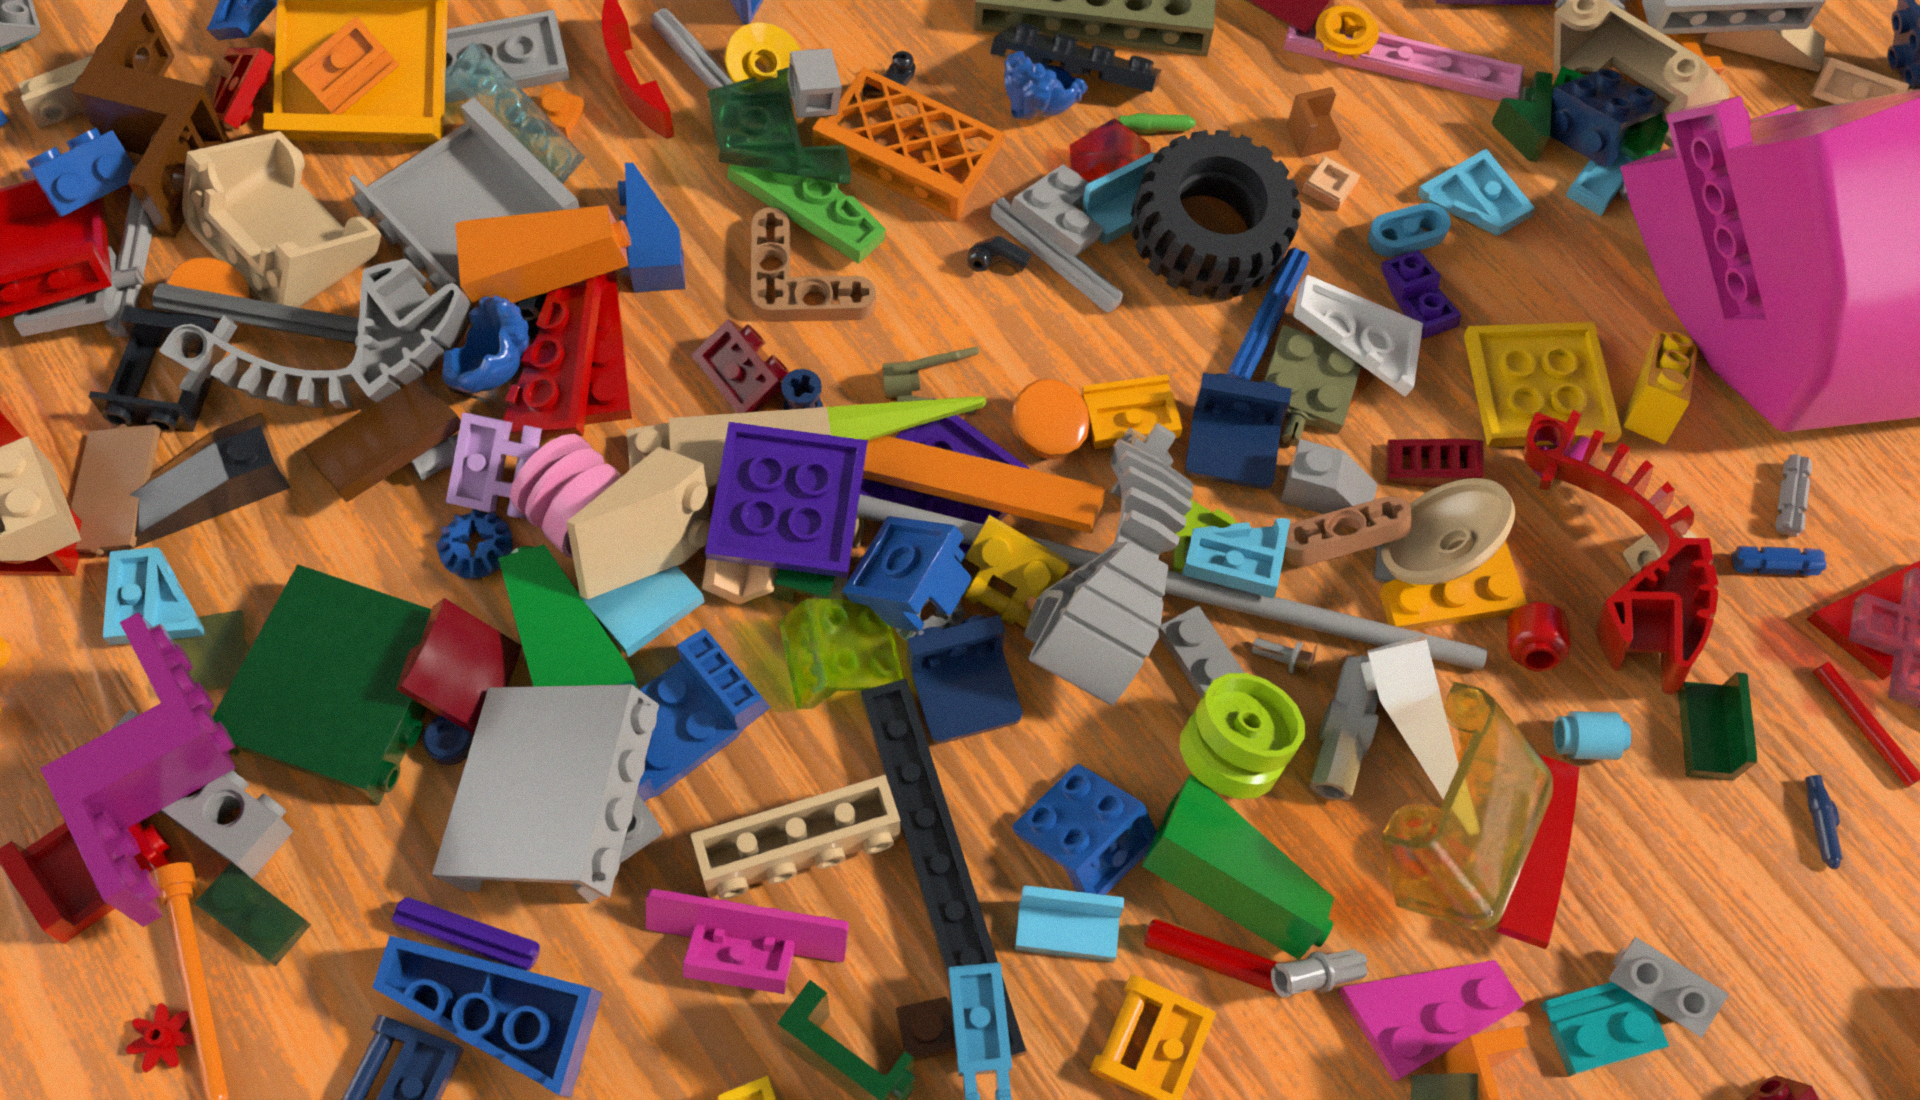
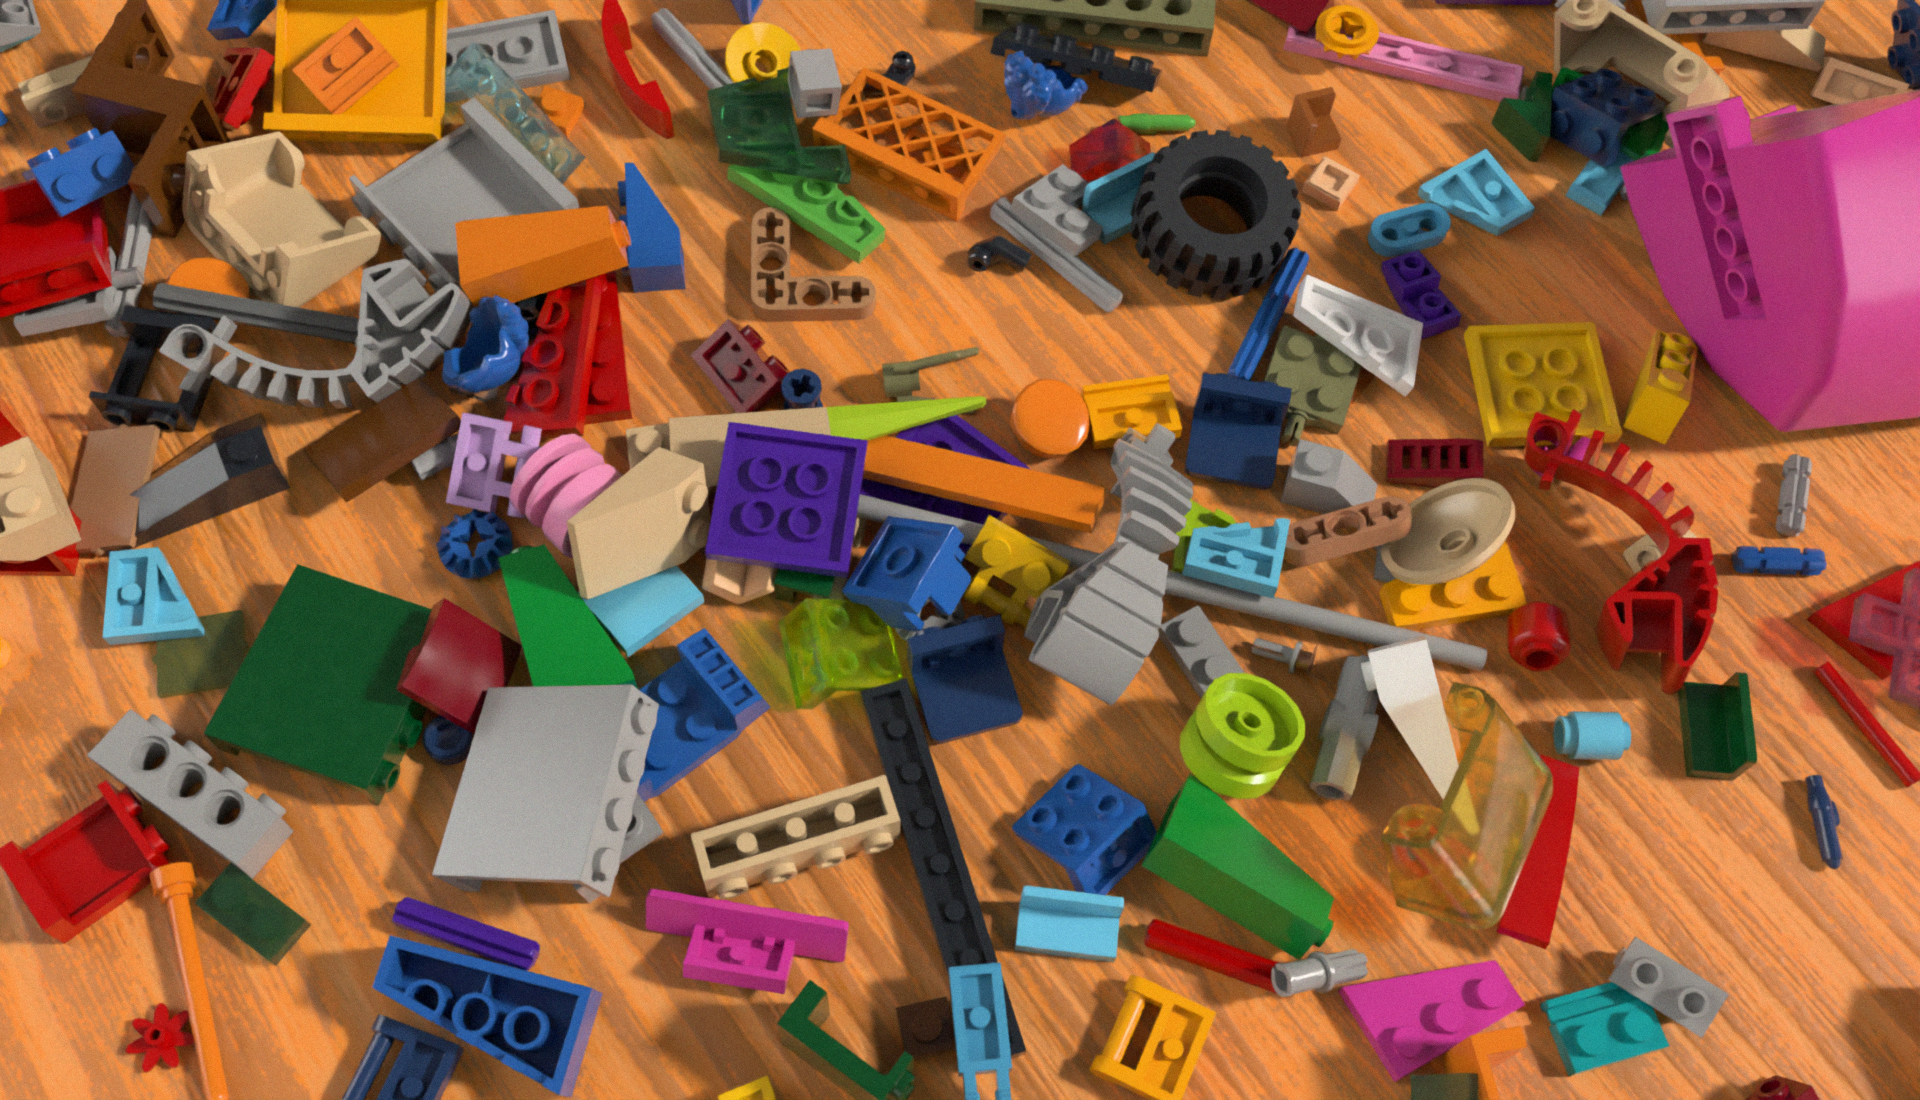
magenta bracket [40,612,236,927] -> none

